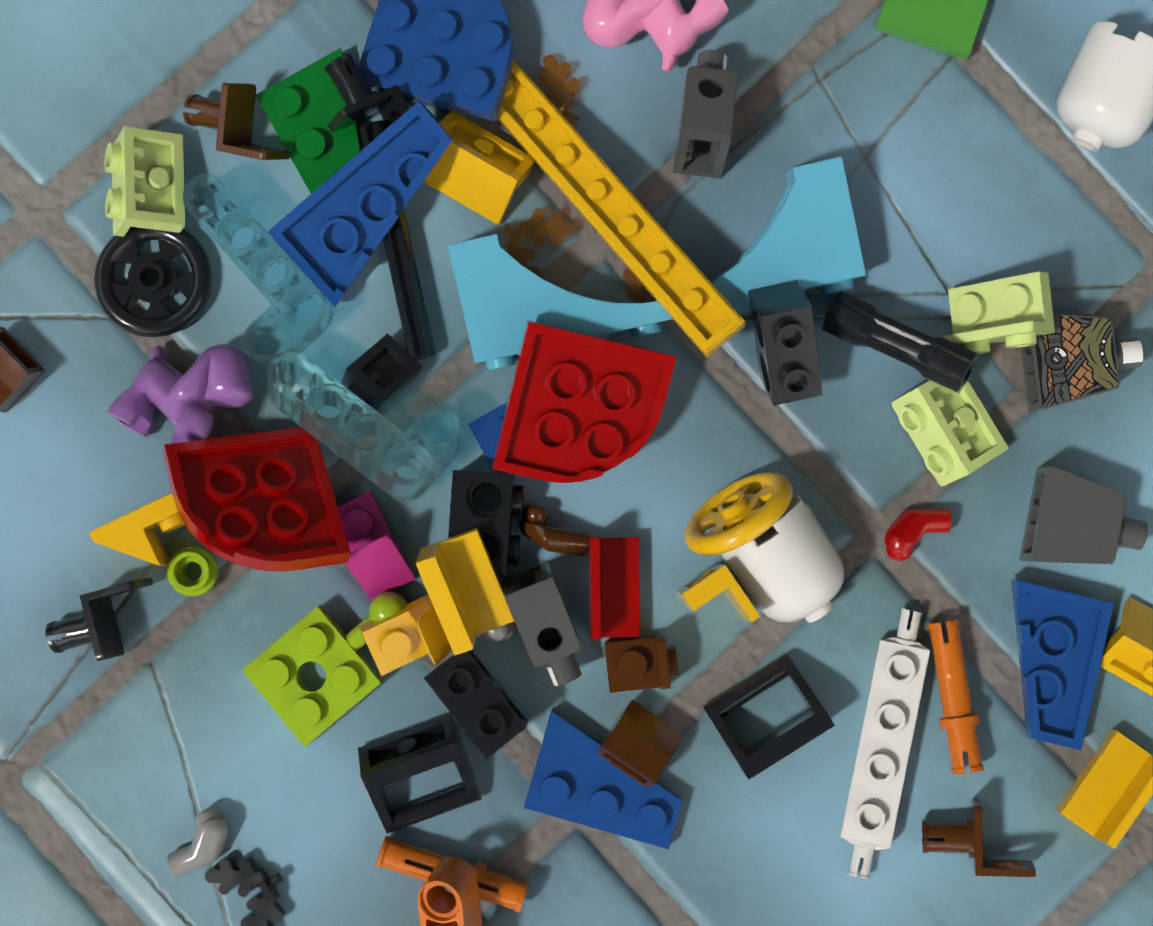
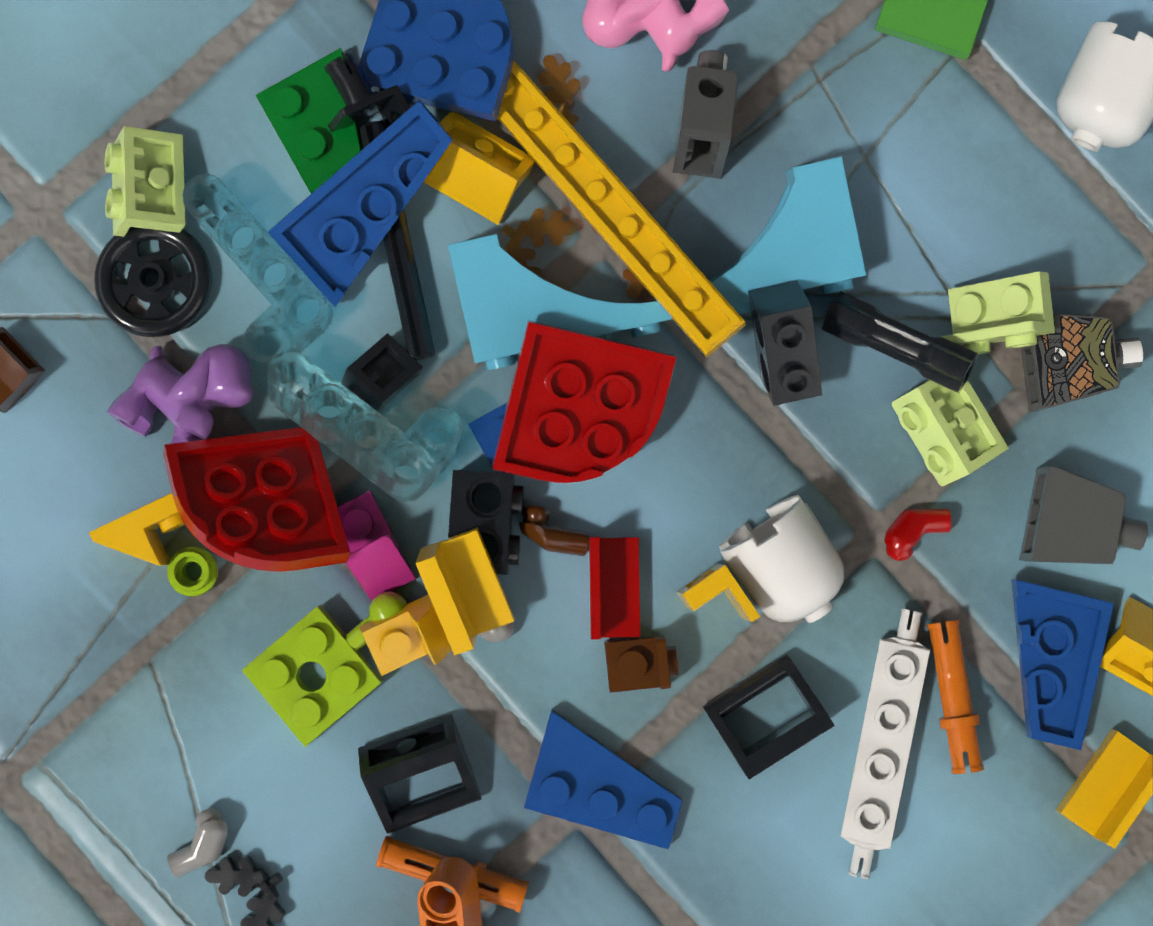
black bracket [45,578,153,661] -> none
reddish brown bracket [183,82,290,160] -> none
black brick [424,649,529,759] -> none
dark grey torso [502,561,582,686] -> none
reddish brown piece [596,700,683,789] -> none
yellow plate [684,472,793,556] -> none
reddish brown bracket [922,800,1036,877] -> none

